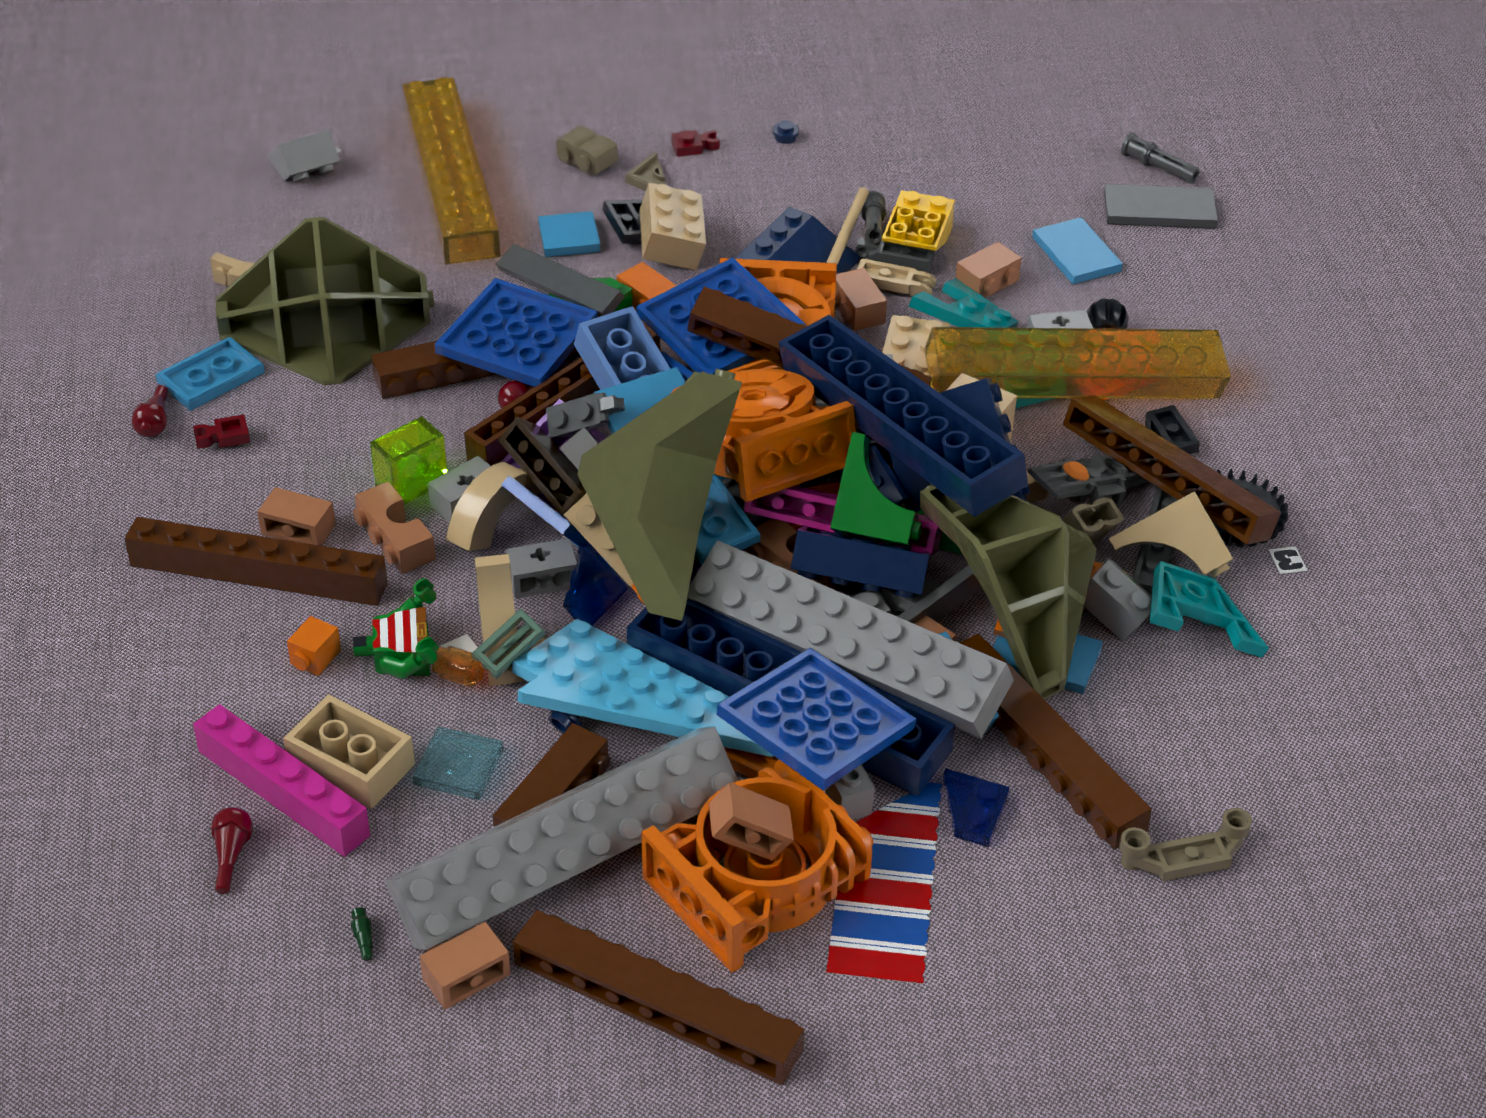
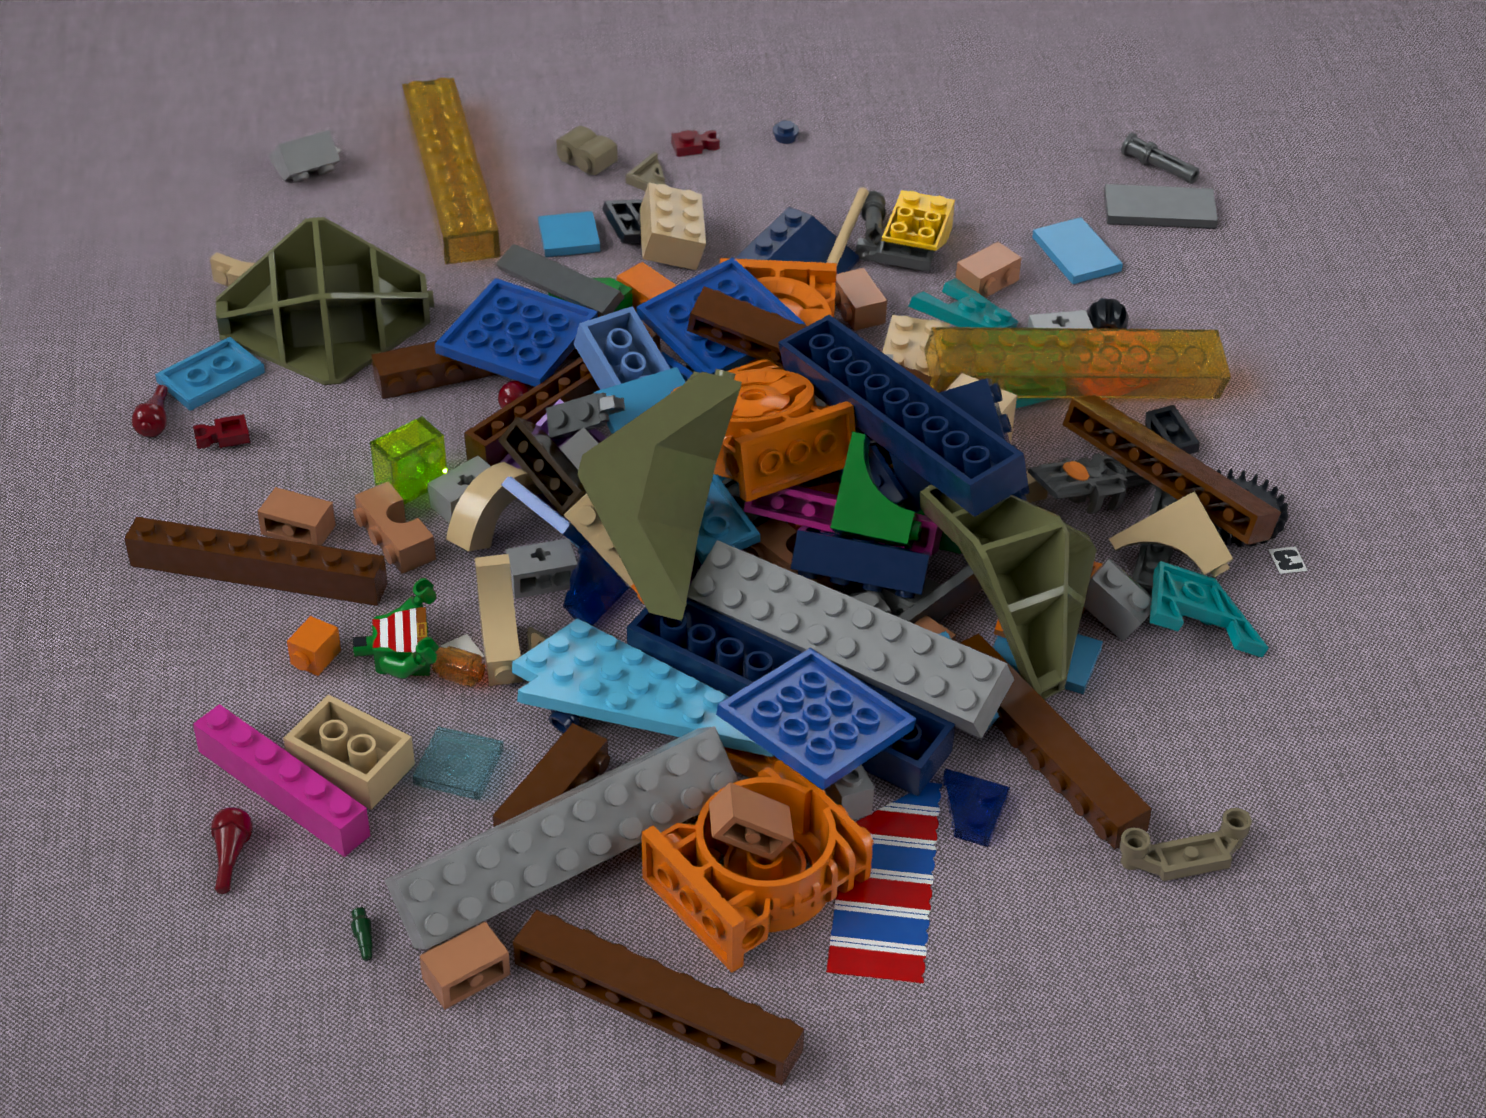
sand green tile [472,609,545,679] -> none
tan hinge [857,259,937,296] -> none
dark tan brick [1062,498,1124,544] -> none

